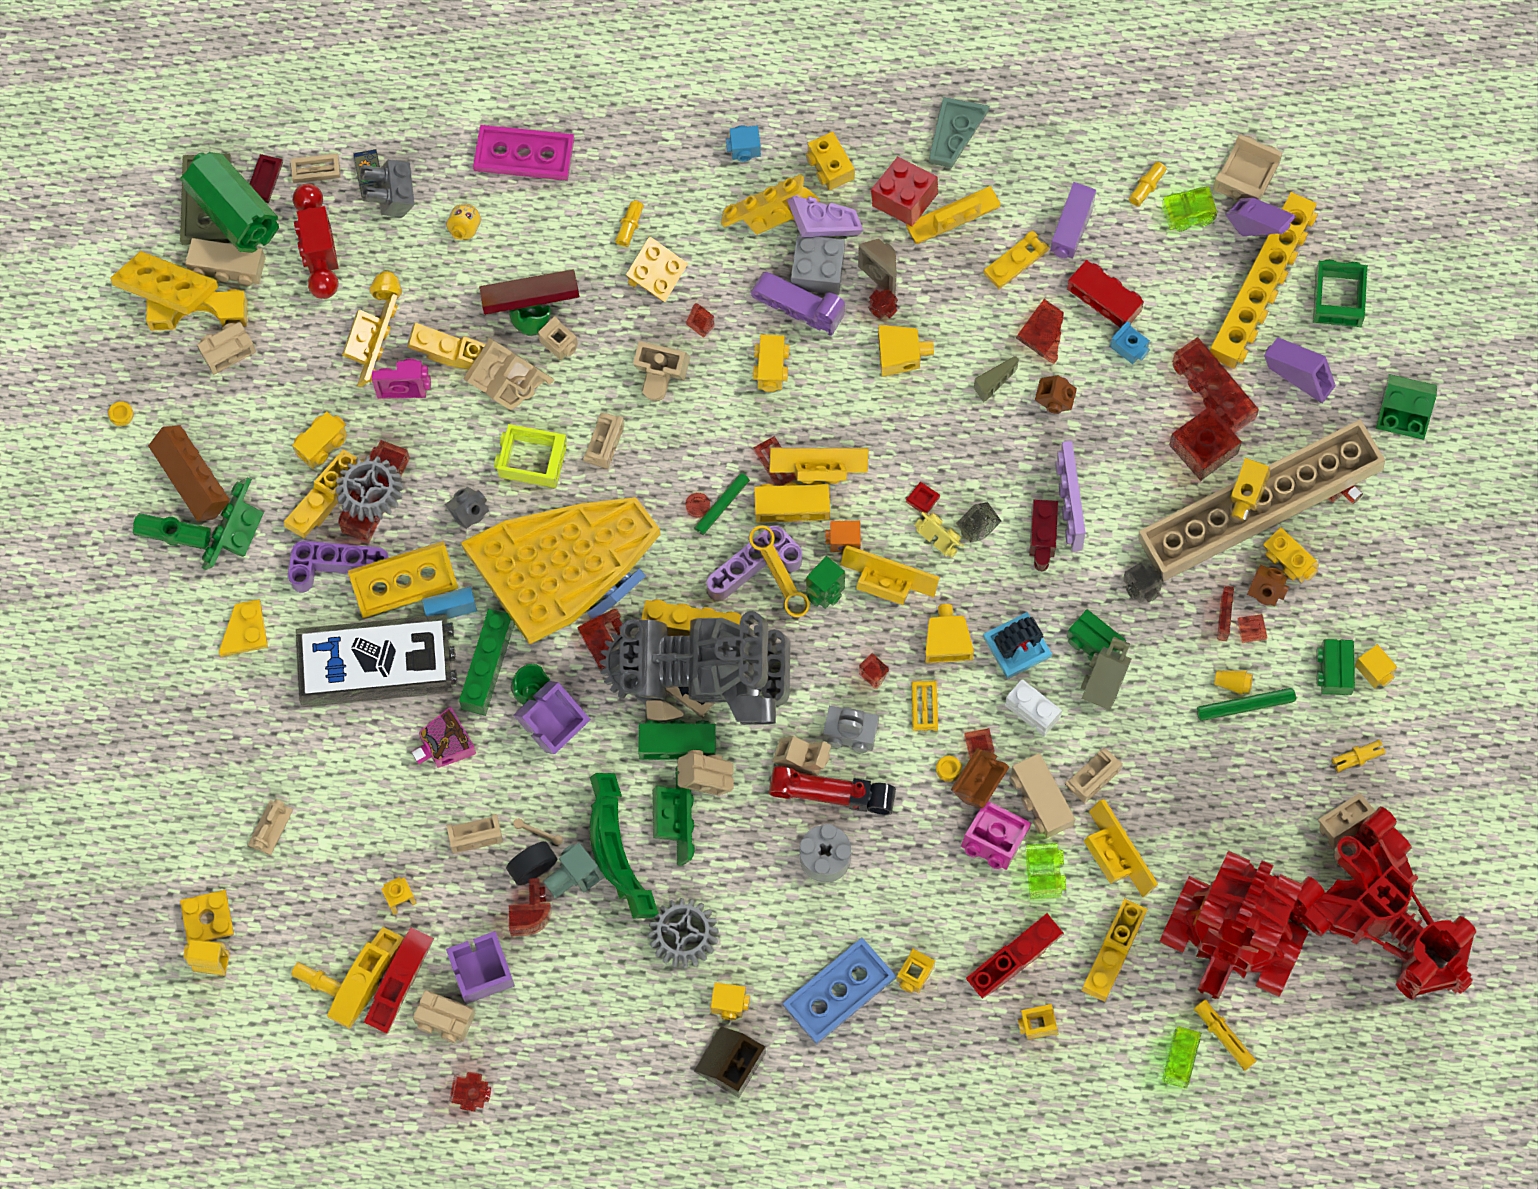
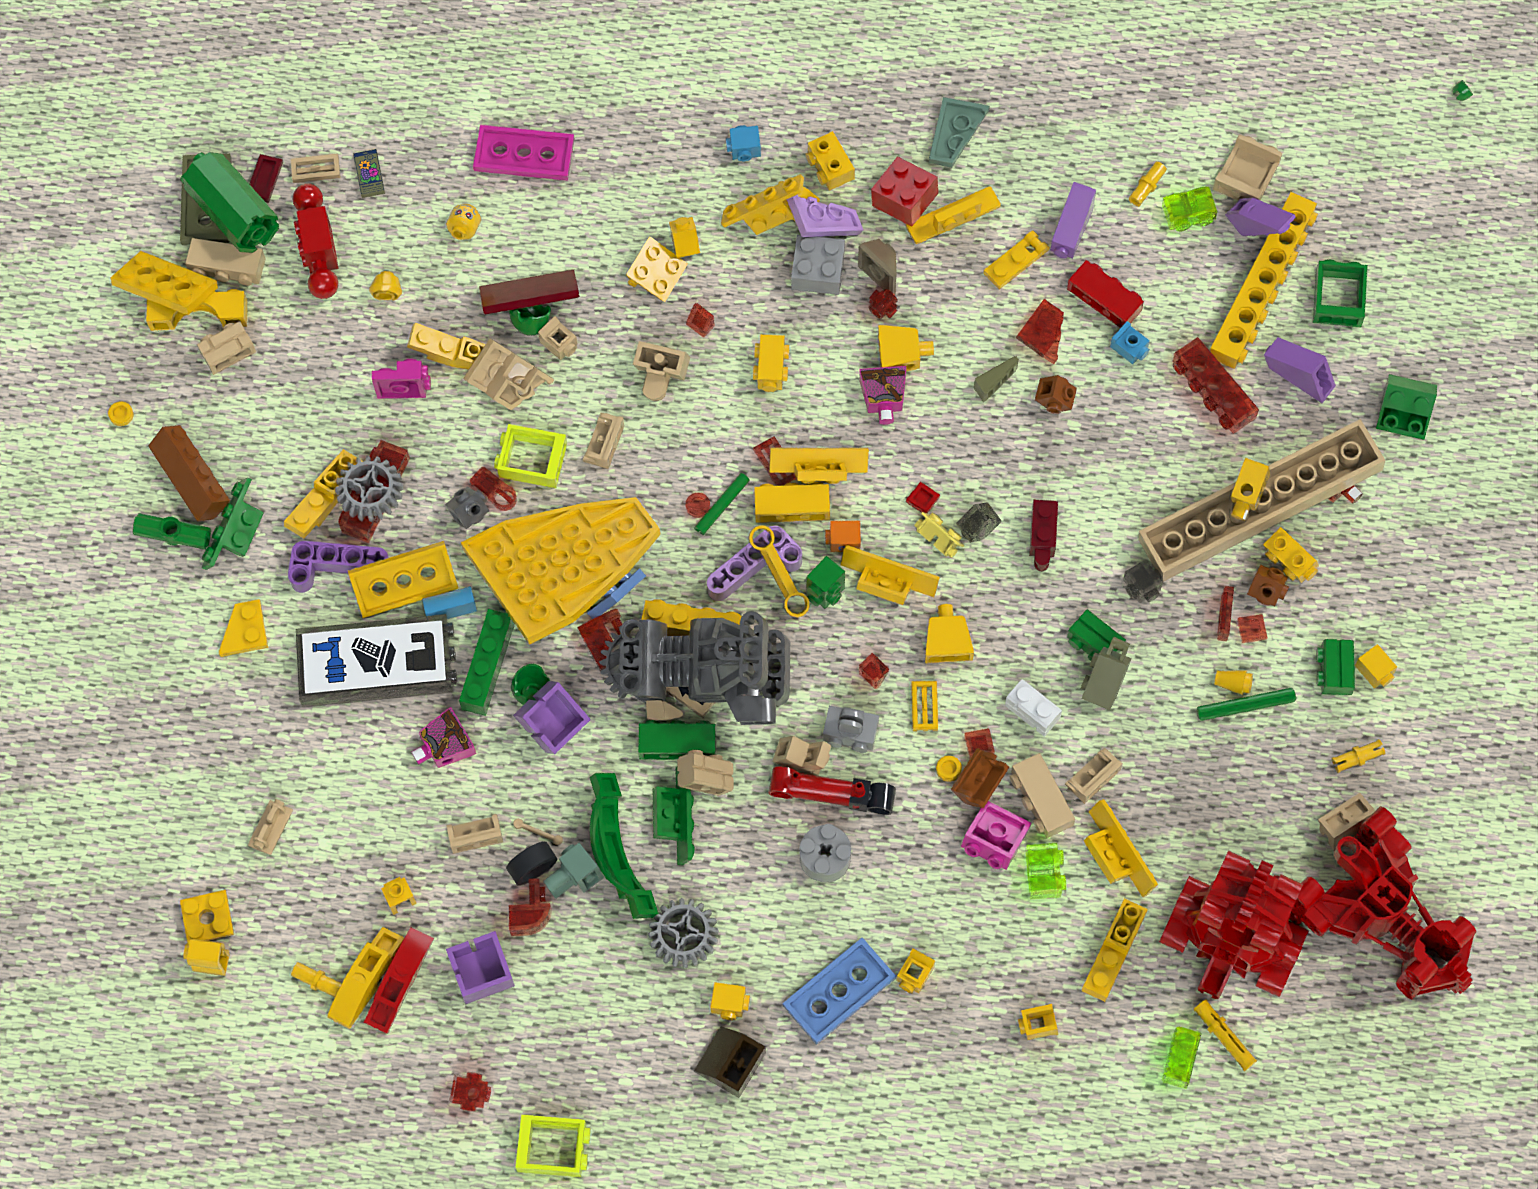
yellow brick [292,411,347,469] -> none
yellow bracket [342,294,398,387] -> none
flat silver brick [359,159,415,217] -> none
tan brick [413,990,476,1043] -> none
yellow axle [615,200,644,247] -> none
medium lavender beam [751,272,845,336] -> none
red slope [966,913,1064,999] -> none
plate [983,612,1052,679] -> none
lavender plate [1055,441,1086,551] -> none
clear red brick [1169,406,1242,481] -> none
none -> clear red piece [470,467,517,511]
none -> neon yellow window [515,1115,591,1177]
none -> yellow brick [669,217,700,258]
none -> torso [859,366,906,425]
none -> green hinge [1453,80,1473,101]

